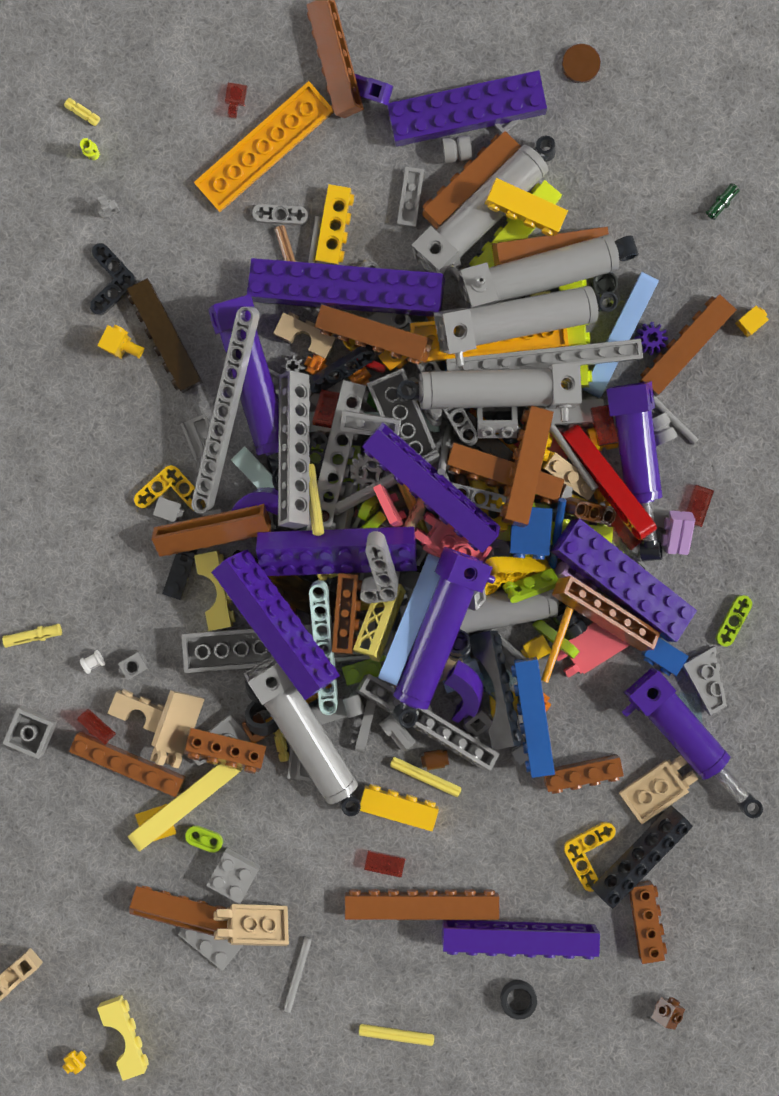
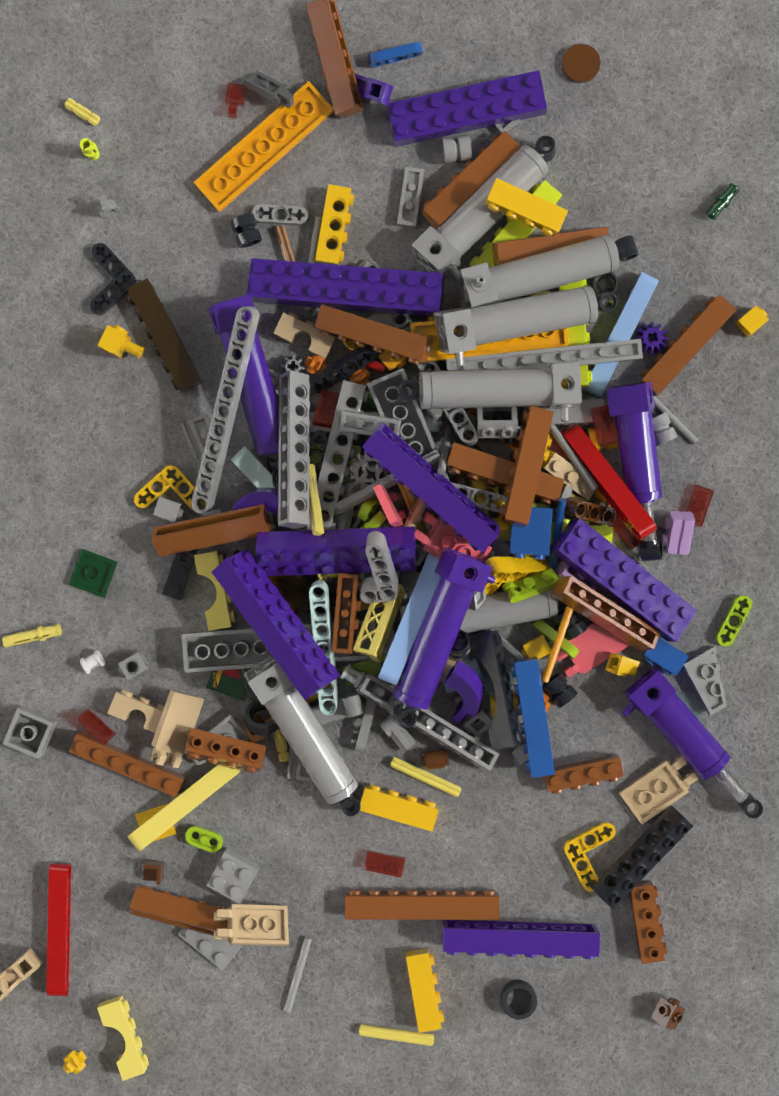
none -> red beam [46,864,71,996]
none -> dark green tile [68,549,118,598]
none -> reddish brown panel [142,860,165,885]
none -> tile [206,668,252,700]
none -> black wheel [230,213,262,248]
none -> dark grey hinge [244,71,294,108]
none -> white bush [340,664,365,688]
none -> blue beam [367,42,423,68]
none -> yellow brick [406,948,444,1033]
none -> black wheel [542,672,578,708]
none -> yellow brick [605,652,639,677]

